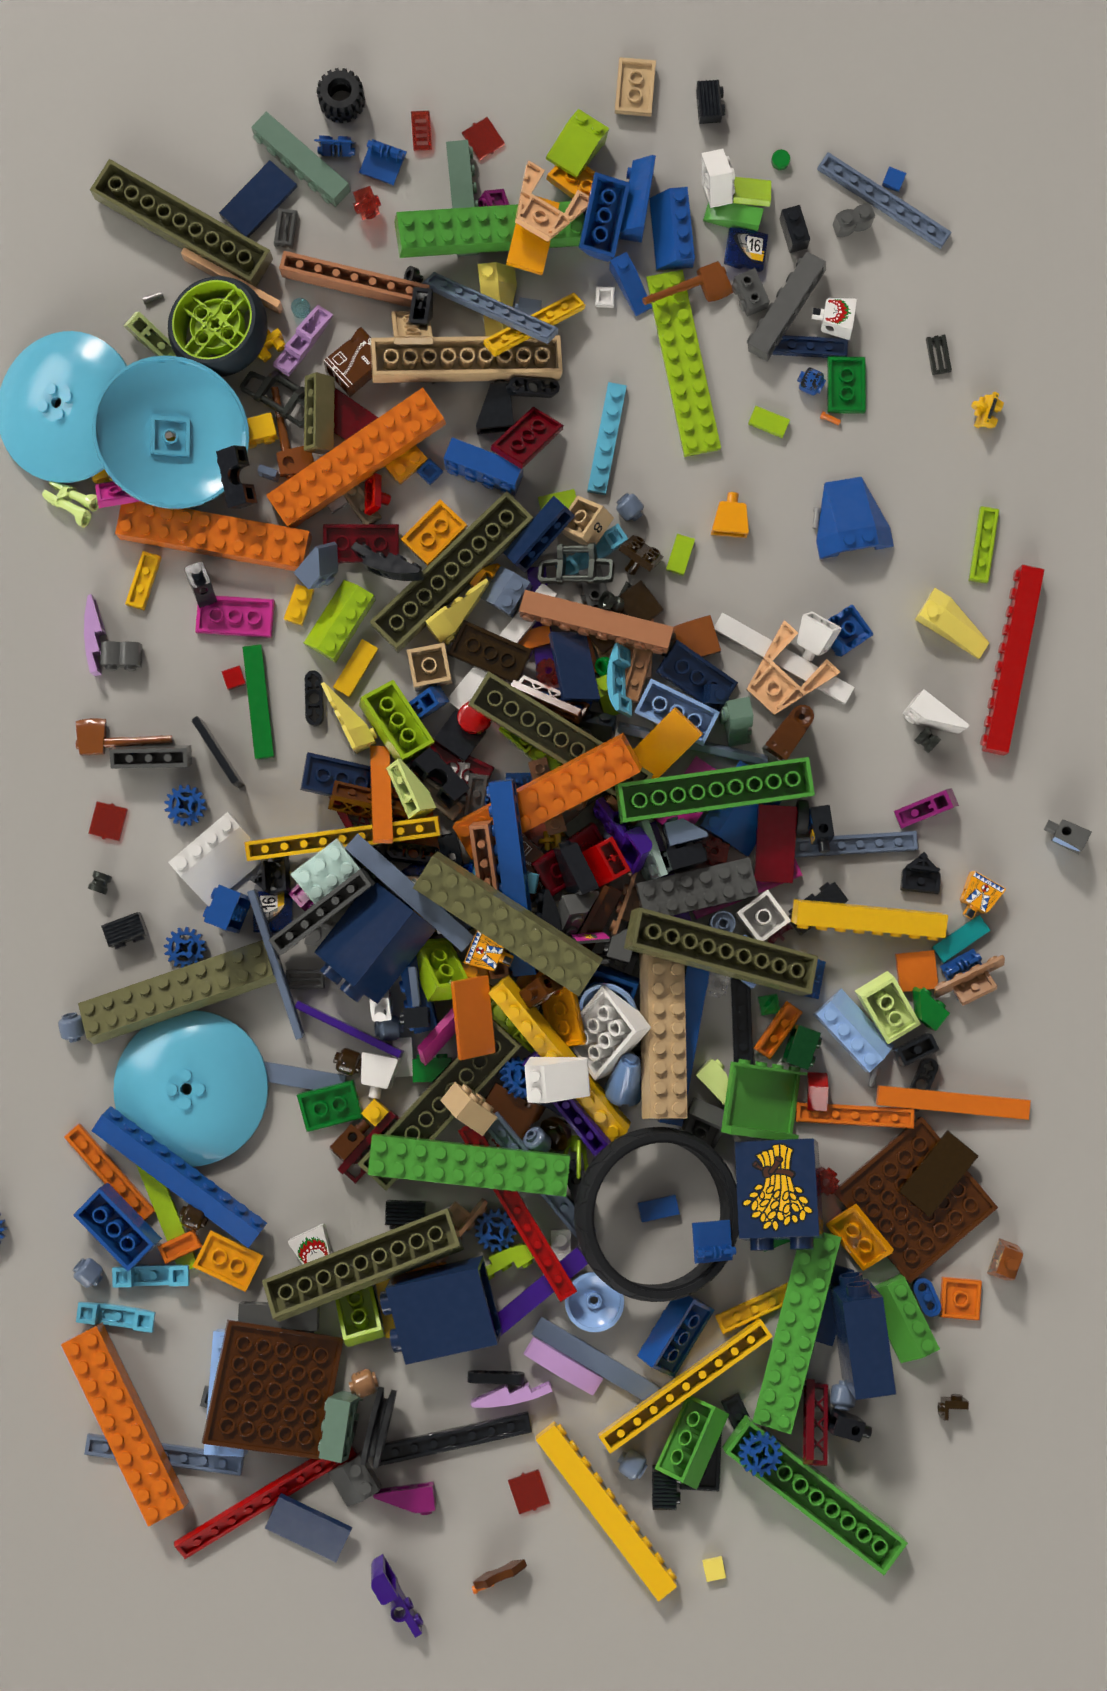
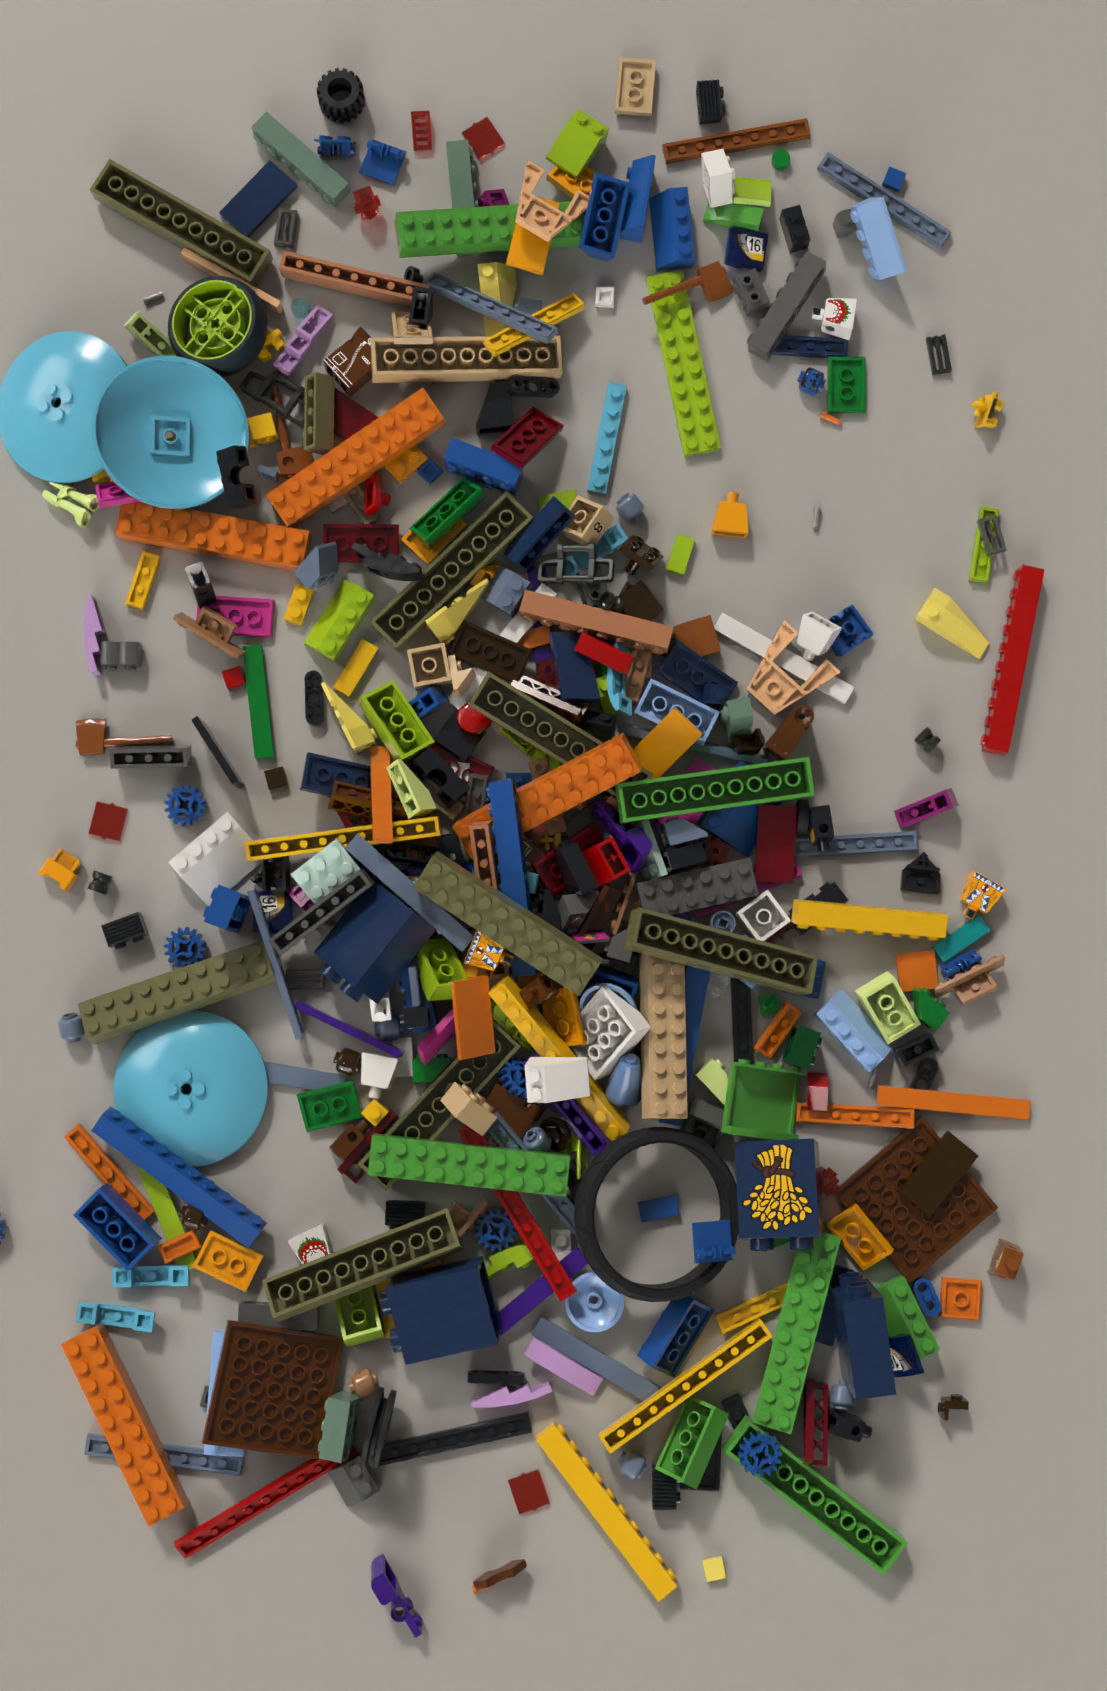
sand blue head [73,1258,103,1288] -> none
dark blue tile [265,1493,353,1562] -> none
magenta slope [373,1481,436,1515] -> none
blue slope [609,252,652,316] -> none
lime tile [748,406,790,438] -> none
blue wedge [816,477,894,559] -> none
white slope [903,689,969,734] -> none
dark grey torso [1044,819,1092,855] -> none
none -> light orange piece [38,848,82,892]
none -> medium nougat bracket [173,606,246,658]
none -> dark brown tile [264,766,288,790]
none -> green slope [409,477,484,550]
none -> tan slope [447,655,476,698]
none -> red tile [575,632,635,675]
none -> dark orange tile [662,118,811,164]
none -> dark brown bracket [732,728,765,755]
none -> light blue slope [850,197,907,280]
none -> clear blue slope [889,1334,924,1377]
none -> dark grey tile [977,515,1007,557]

